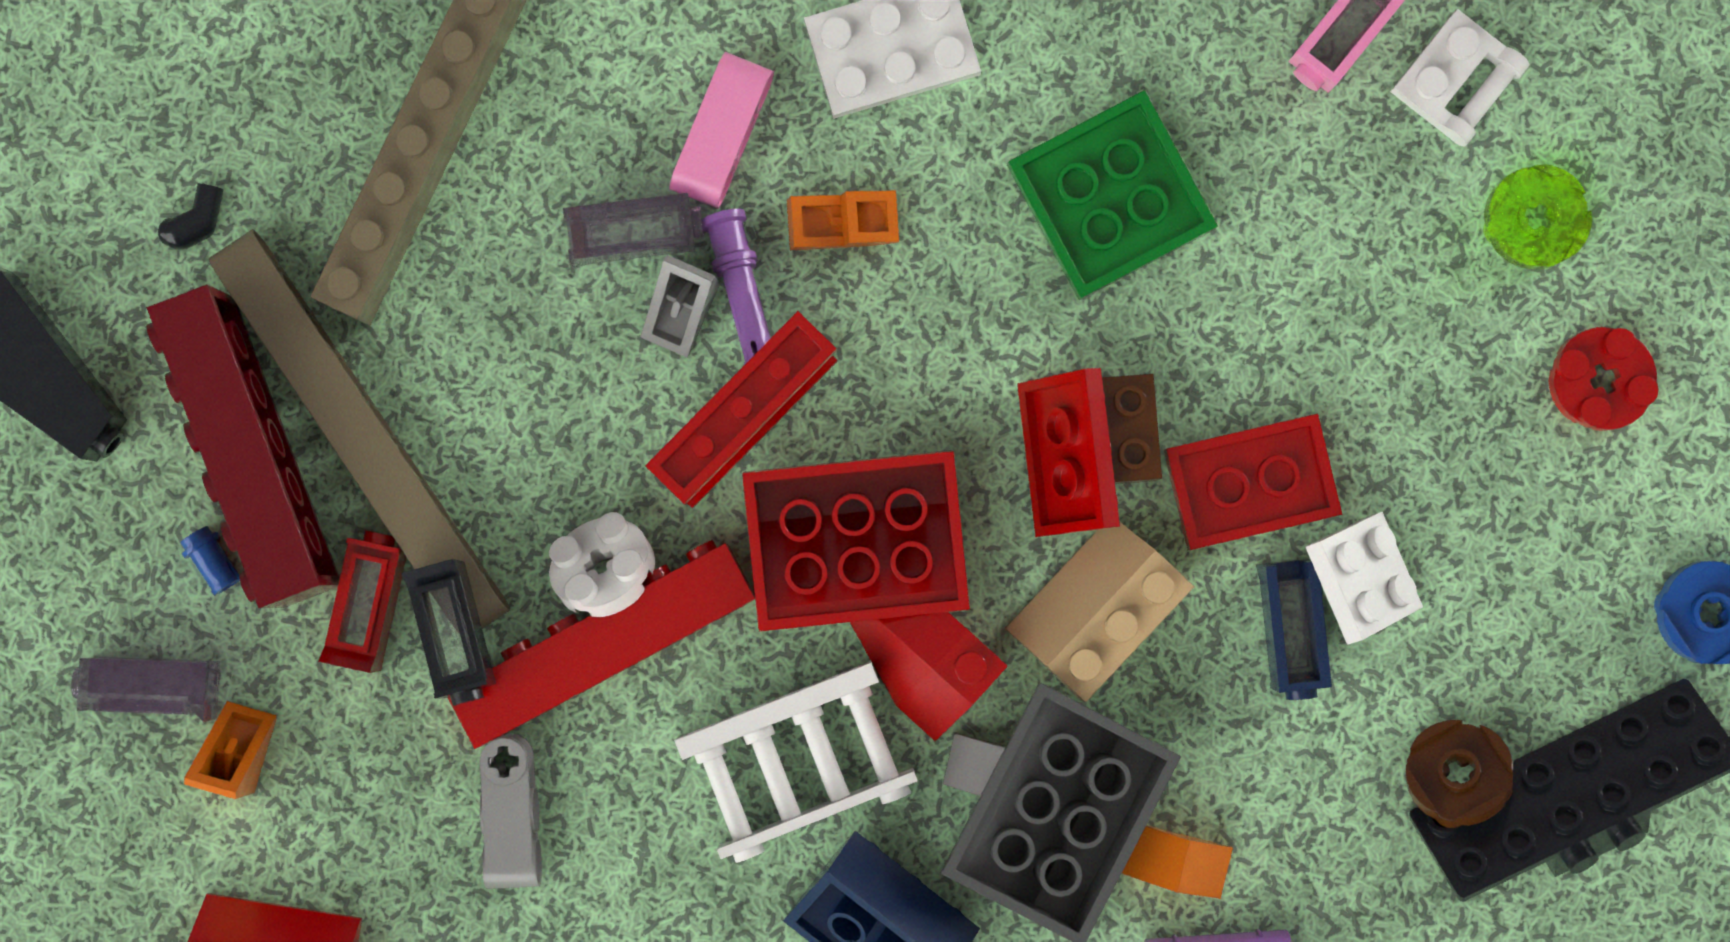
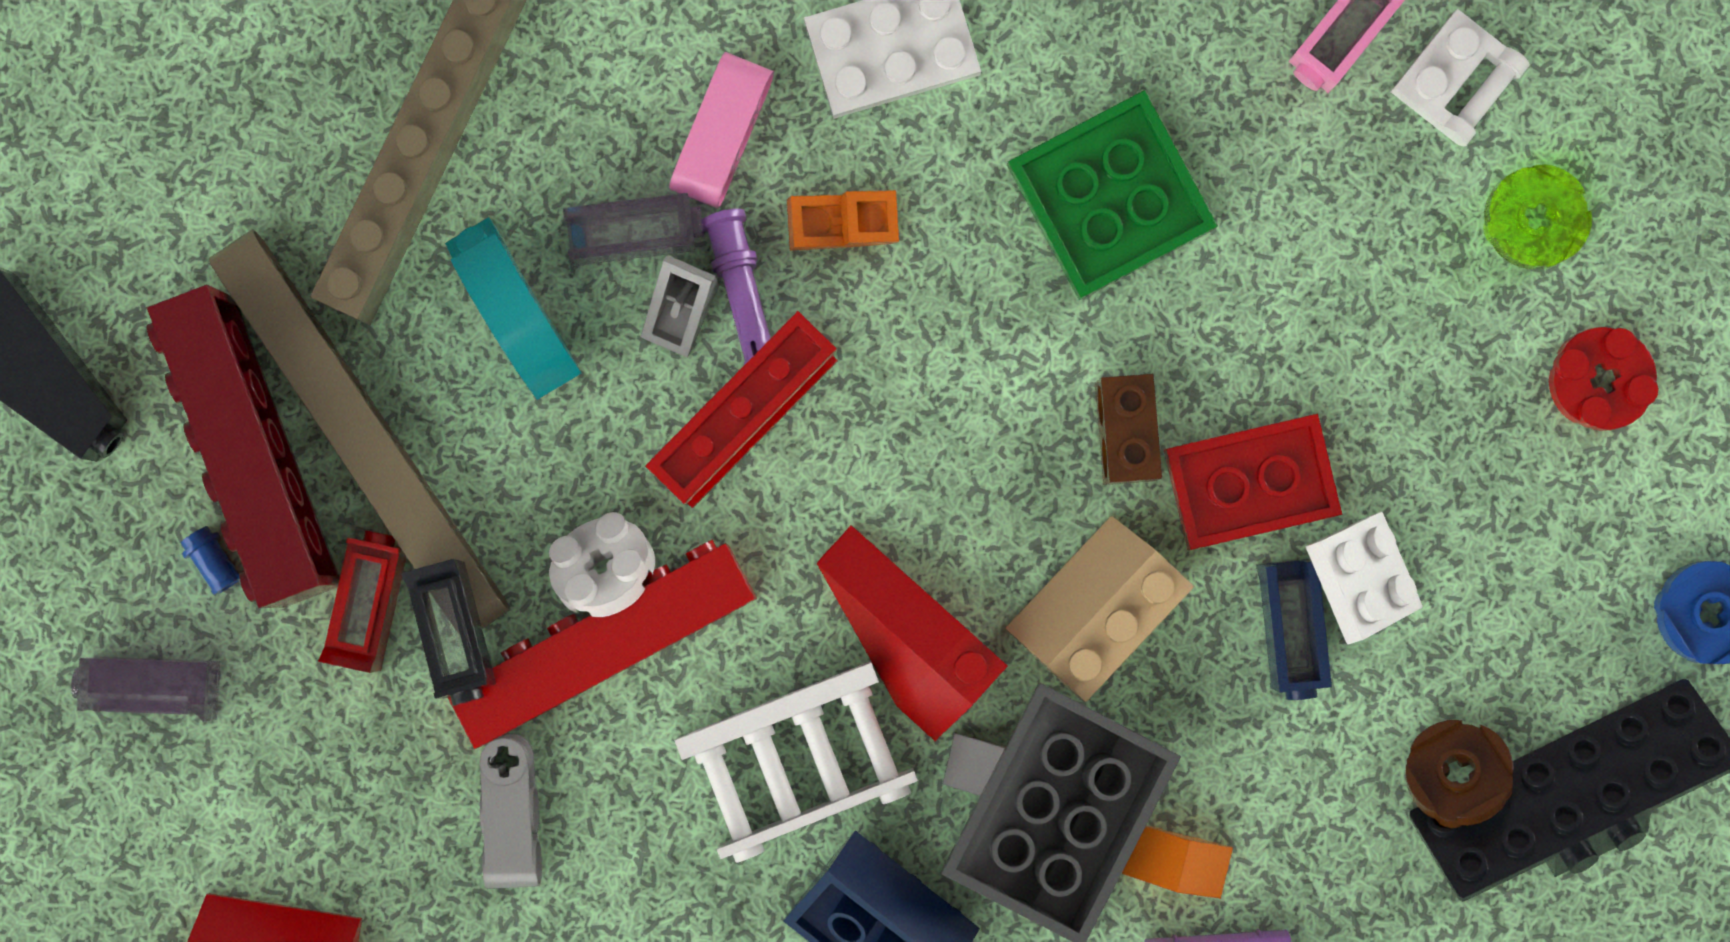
black arm [158,183,224,250] -> none
orange slope [184,701,277,799] -> none
red slope [742,450,970,632] -> none
red plate [1017,368,1120,537] -> none
none -> teal arch [445,217,582,400]

